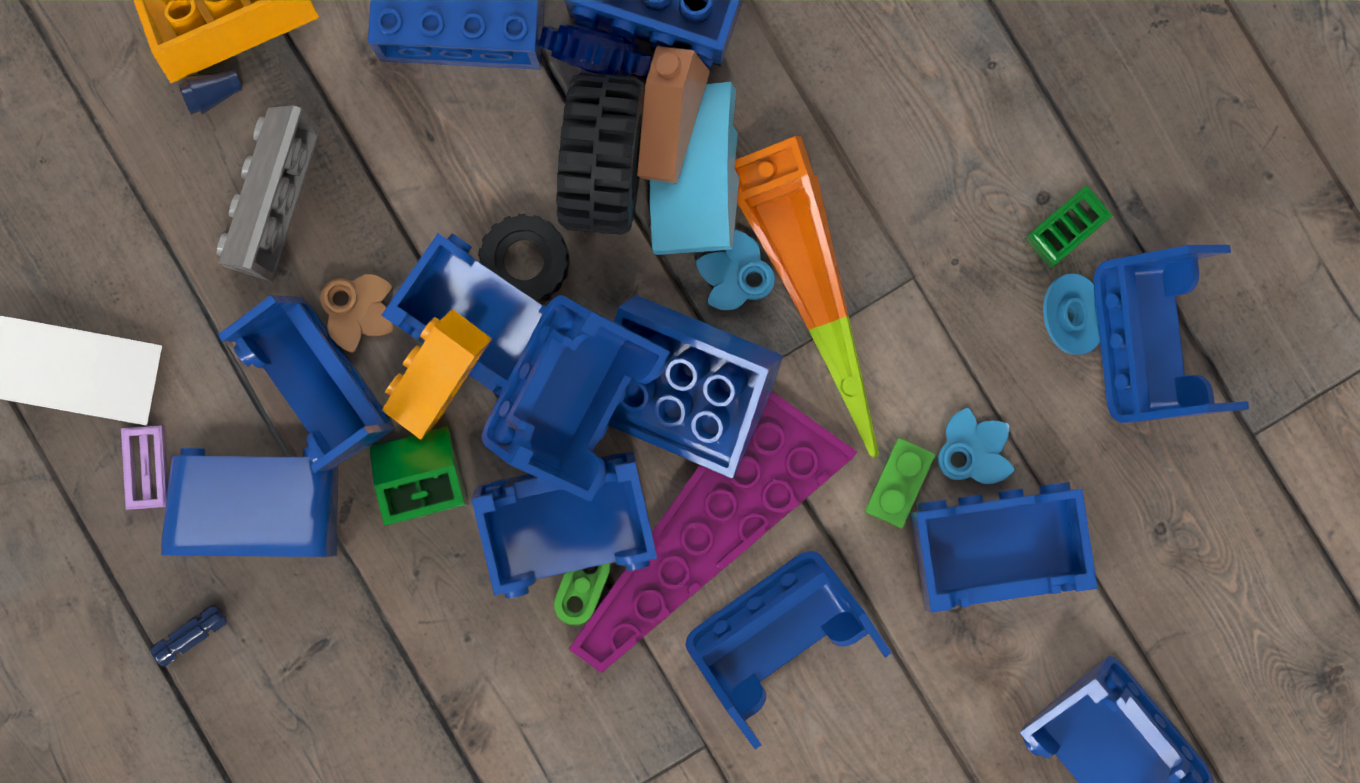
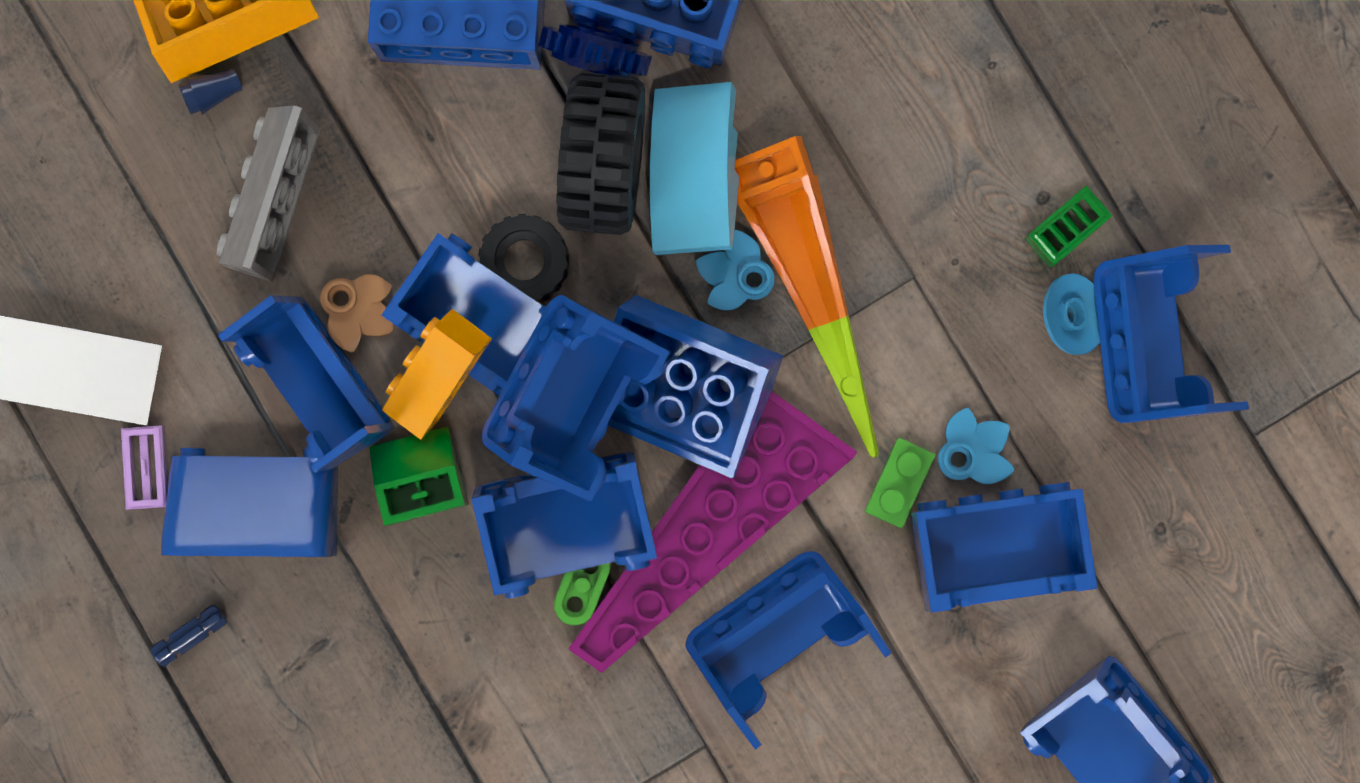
nougat slope [637,46,710,184] -> none

